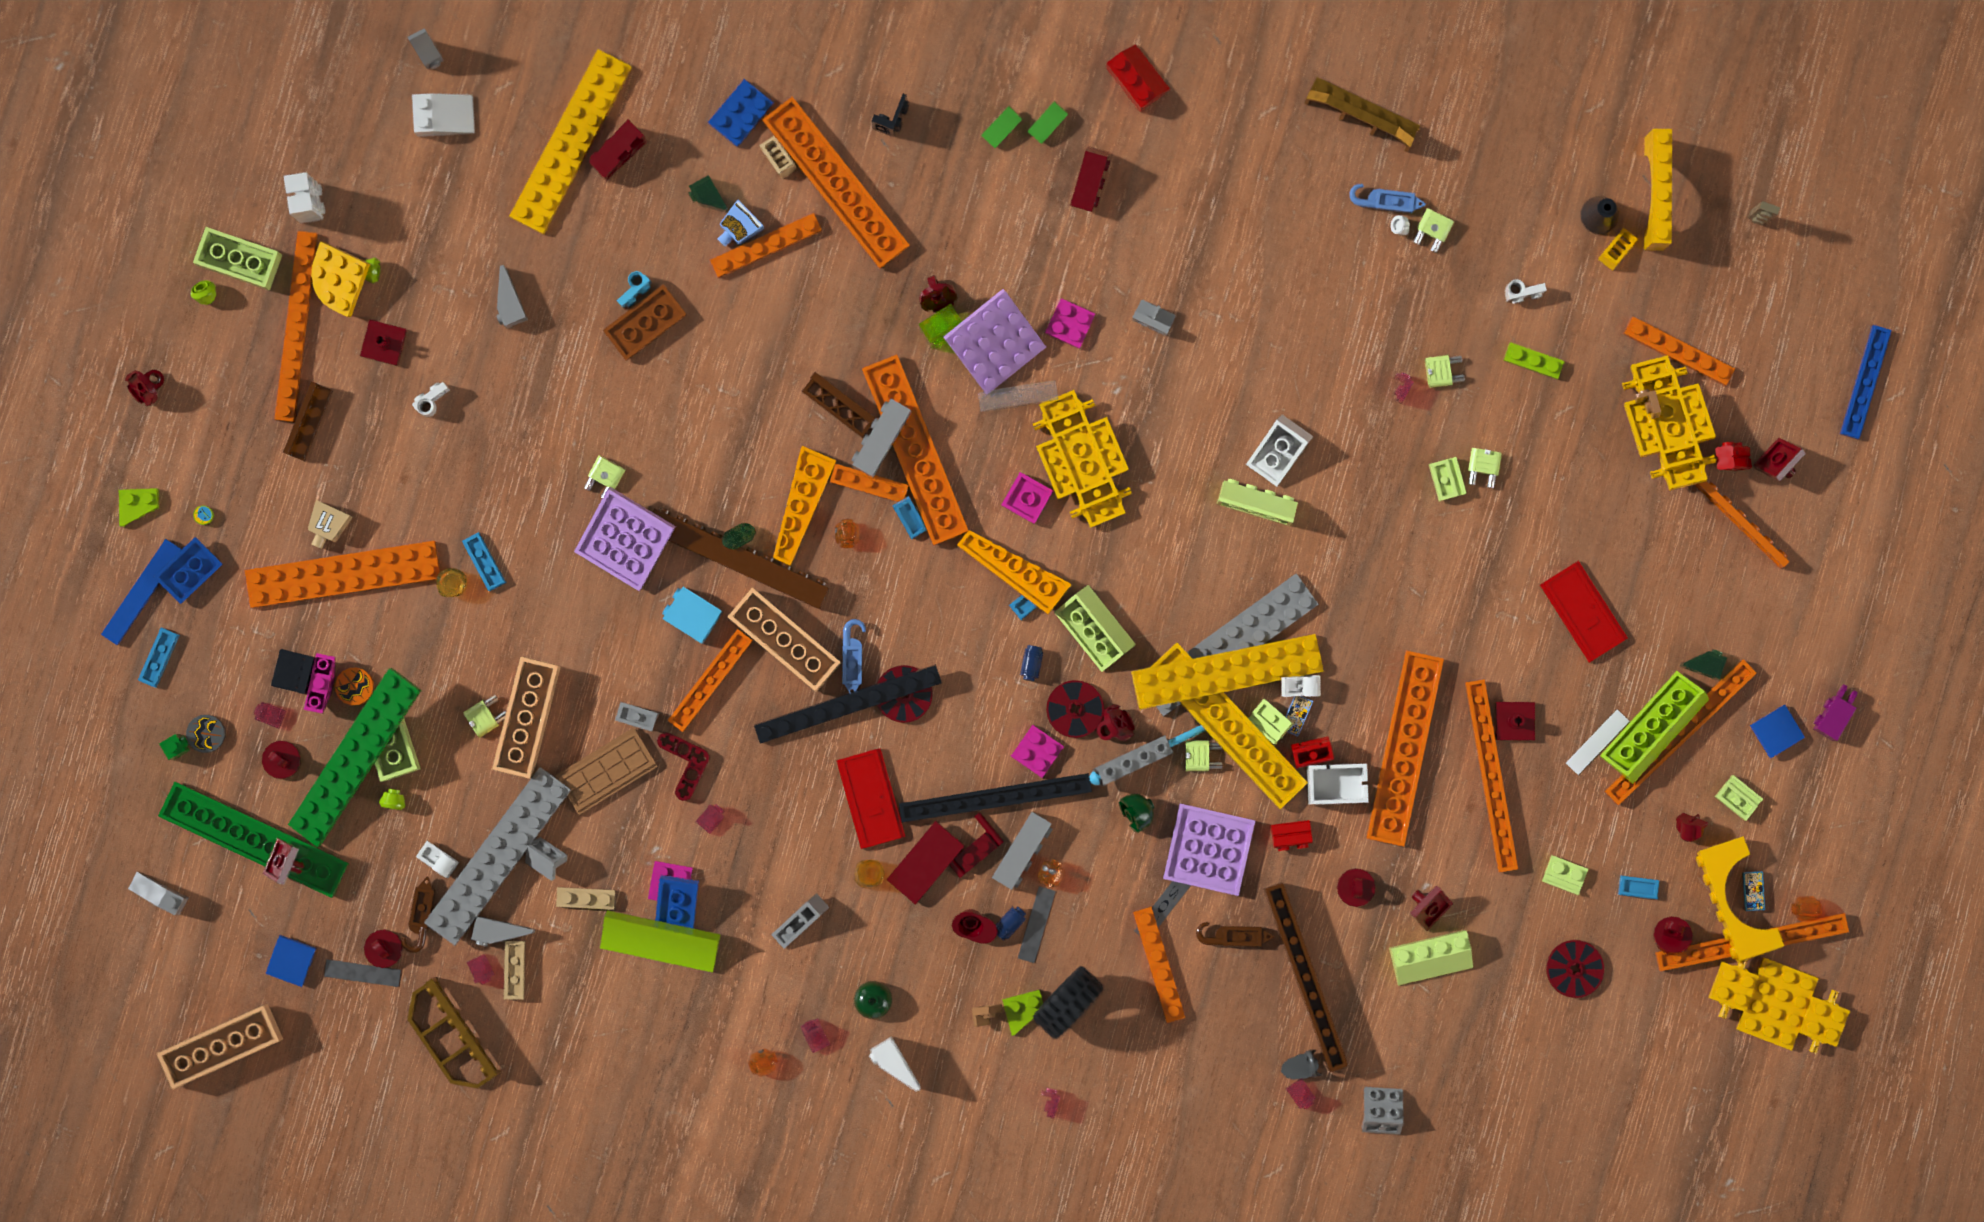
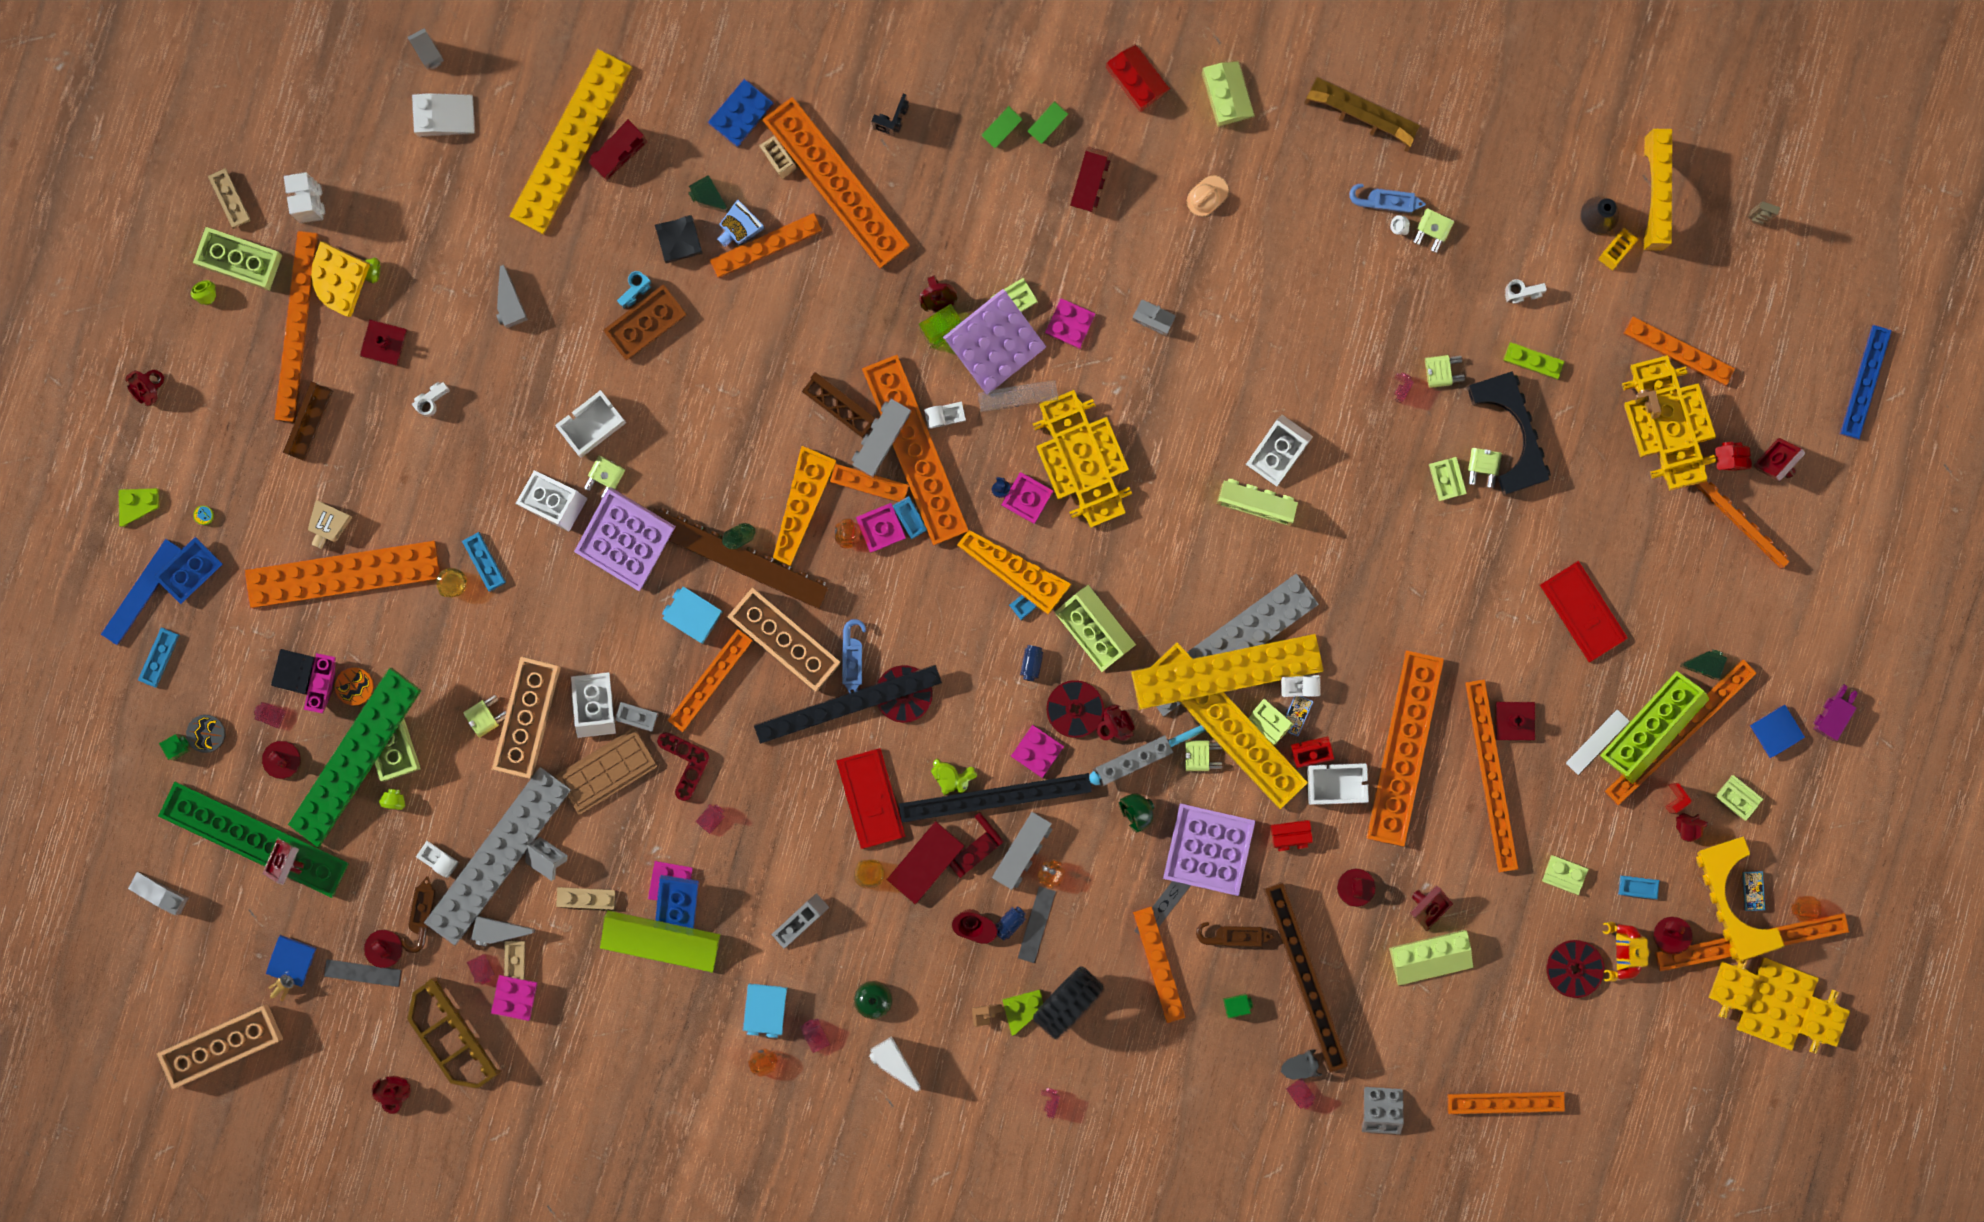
none -> tan plate [208,168,251,229]
none -> piece [268,975,294,1002]
none -> dark red tile [372,1076,411,1114]
none -> dark pink plate [491,975,538,1021]
none -> white slope [516,470,588,532]
none -> white piece [555,390,626,458]
none -> white slope [571,672,616,738]
none -> black brick [655,215,703,264]
none -> medium azure panel [743,983,788,1038]
none -> dark pink plate [856,503,906,553]
none -> white plate [924,402,966,429]
none -> lime animal [931,758,977,796]
none -> yellowish green plate [991,278,1038,312]
none -> dark blue plate [992,477,1011,498]
none -> light nougat piece [1187,176,1229,216]
none -> yellowish green slope [1202,61,1254,127]
none -> green brick [1223,994,1253,1018]
none -> orange plate [1447,1091,1565,1114]
none -> black arch [1467,371,1551,496]
none -> torso [1602,922,1649,982]
none -> red panel [1665,783,1692,813]

